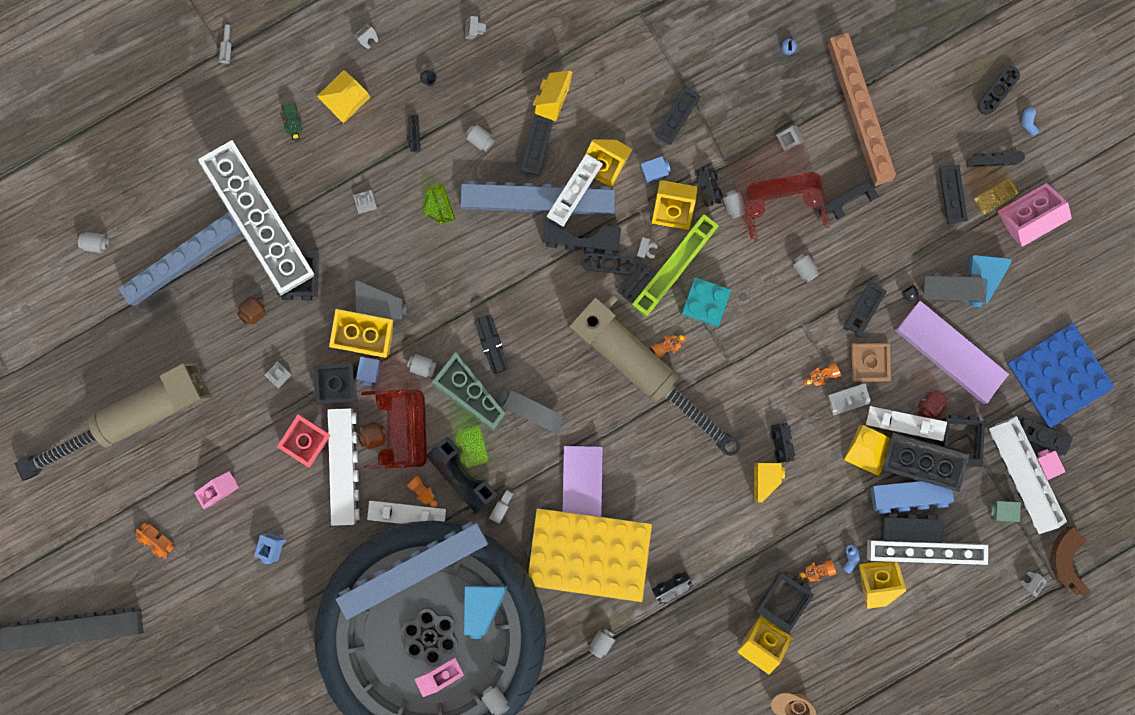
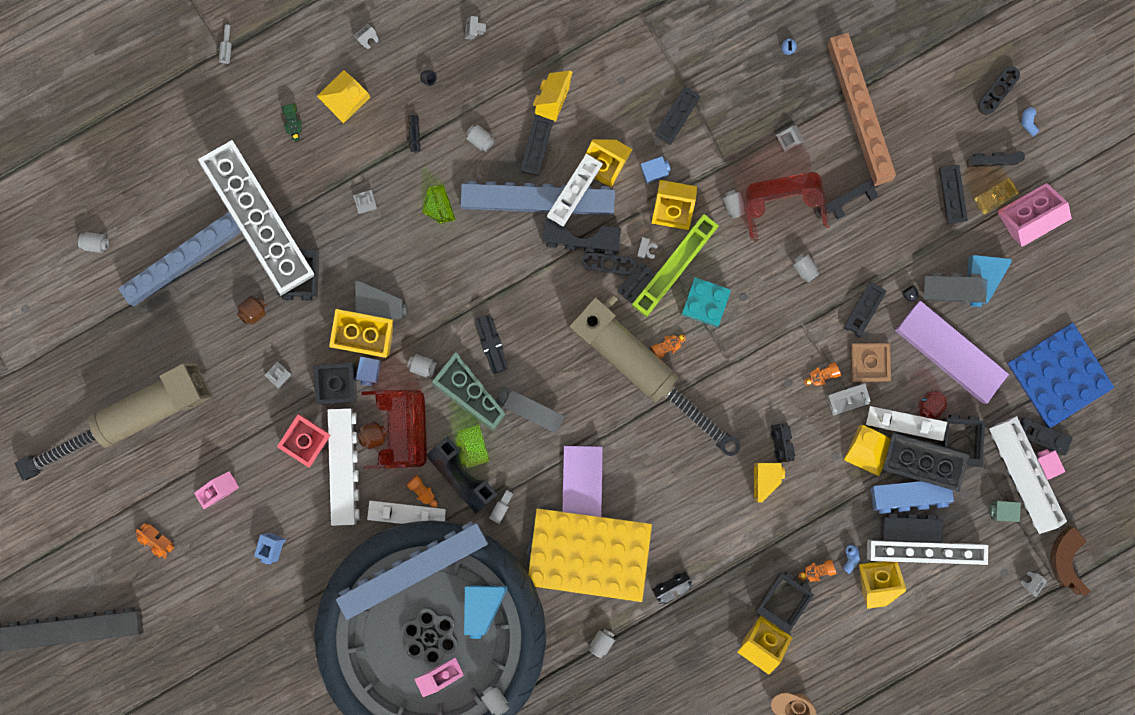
black hinge [697,166,722,207] -> none

